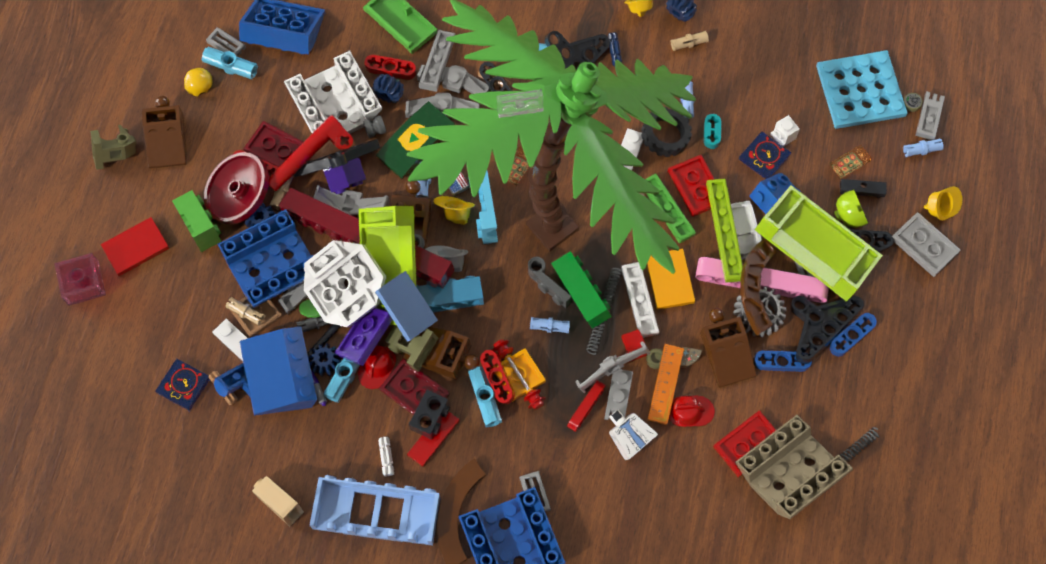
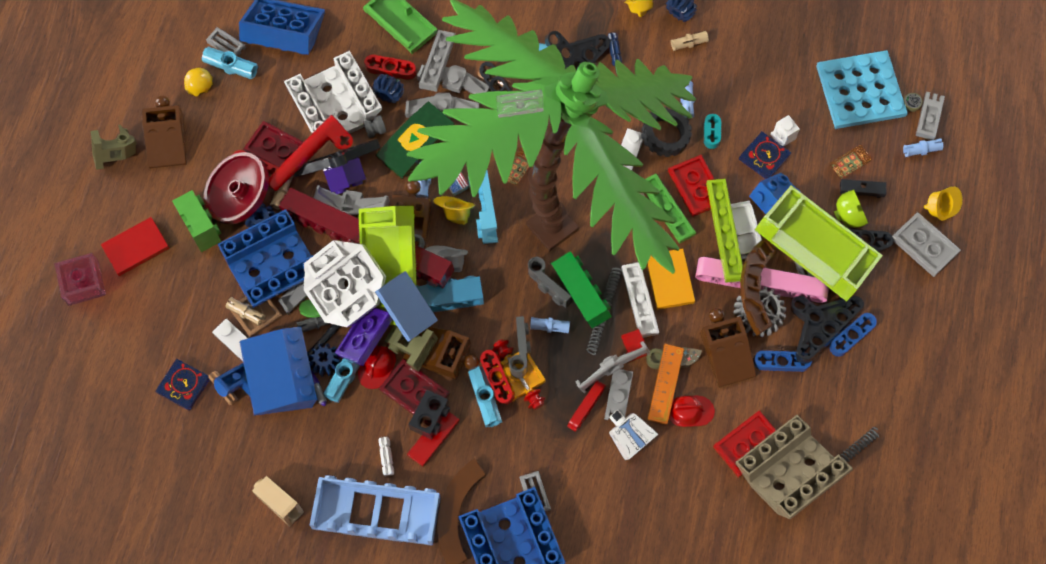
none -> dark grey plate [509,316,531,378]

